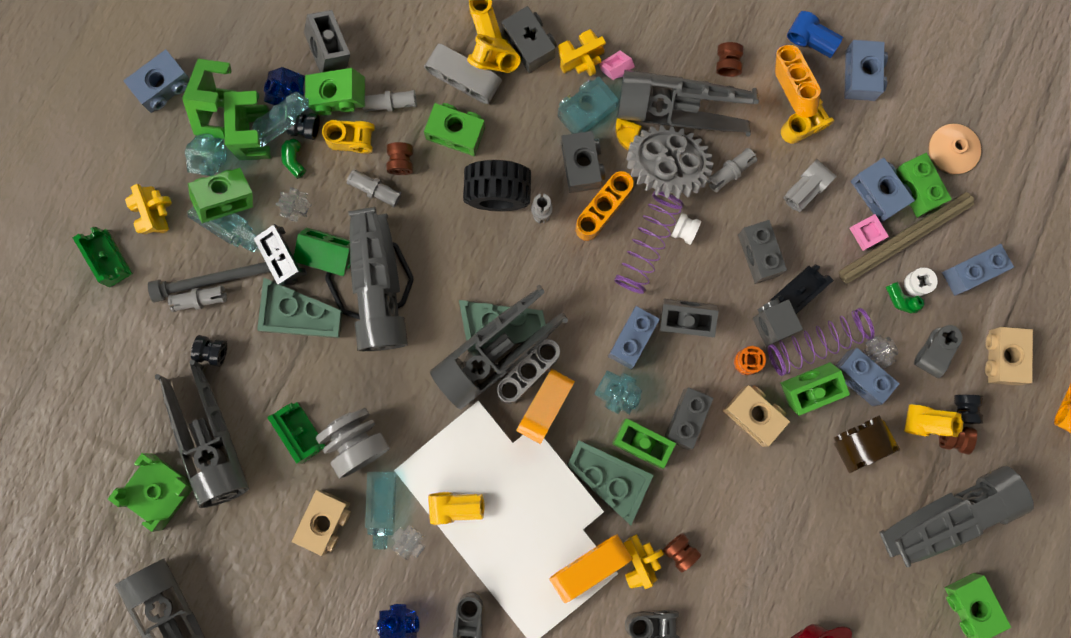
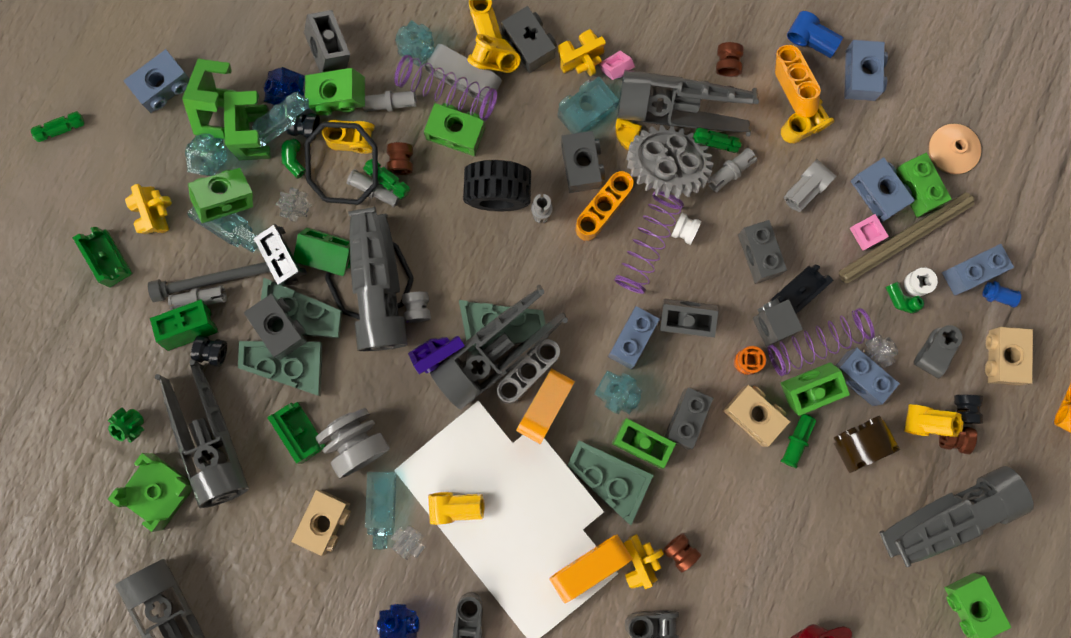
none -> green axle [30,111,85,142]
none -> green gear [108,407,144,443]
none -> green hinge [150,299,218,351]
none -> sand green wing [238,341,322,397]
none -> dark grey brick [243,294,307,360]
none -> black piece [305,122,378,205]
none -> green axle [363,159,410,200]
none -> medium lavender piece [394,55,497,121]
none -> clear light blue brick [395,20,435,67]
none -> light grey wheel [402,291,431,323]
none -> dark purple wing [408,336,465,374]
none -> green axle [693,128,742,153]
none -> green axle [780,414,816,469]
none -> blue pin [982,281,1021,308]

